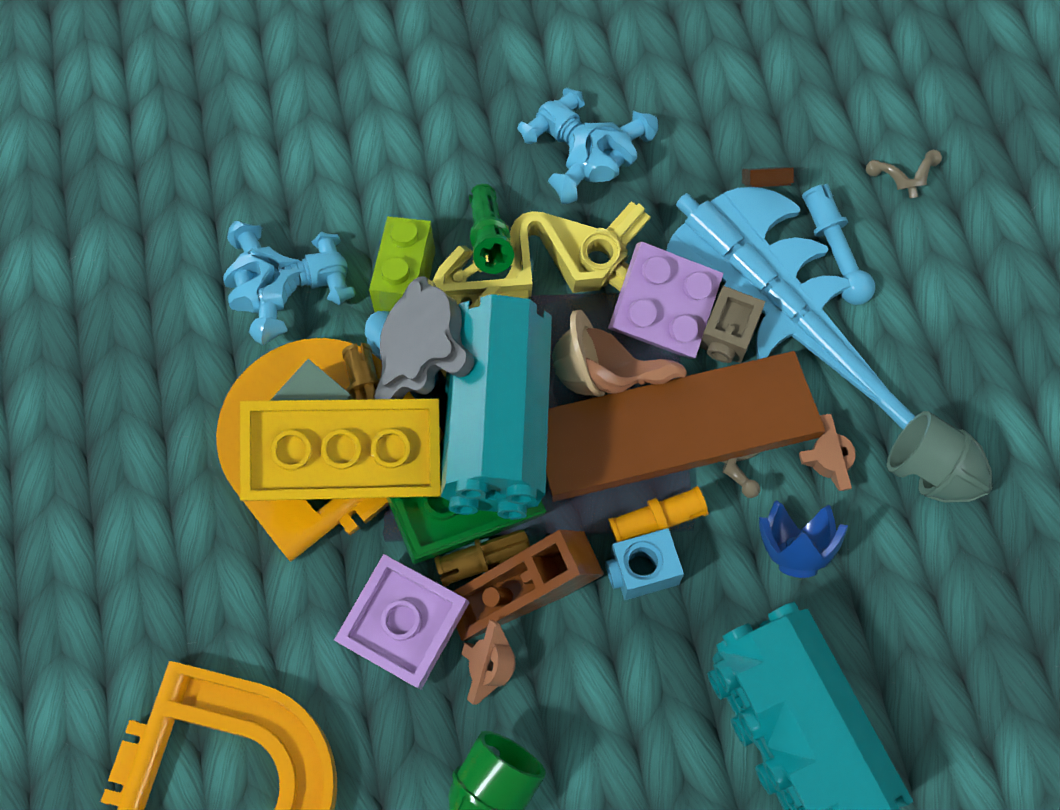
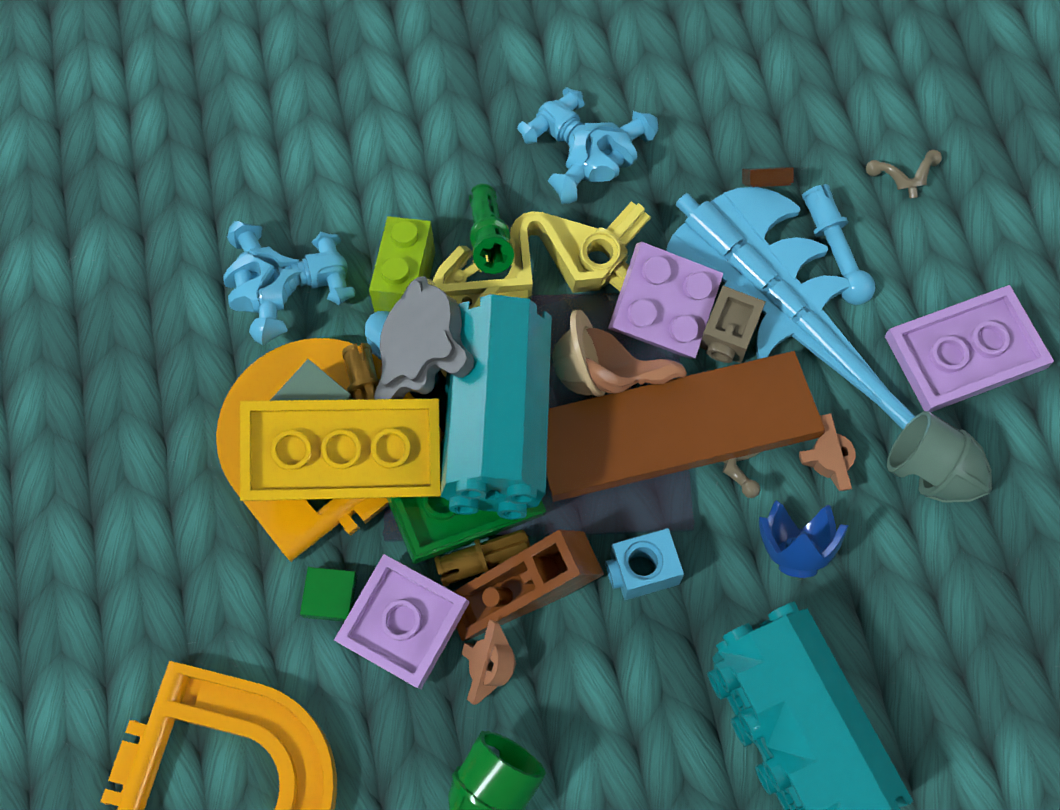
light orange pin [608,486,709,543] -> none
none -> green tile [300,567,358,622]
none -> lavender plate [885,285,1054,412]

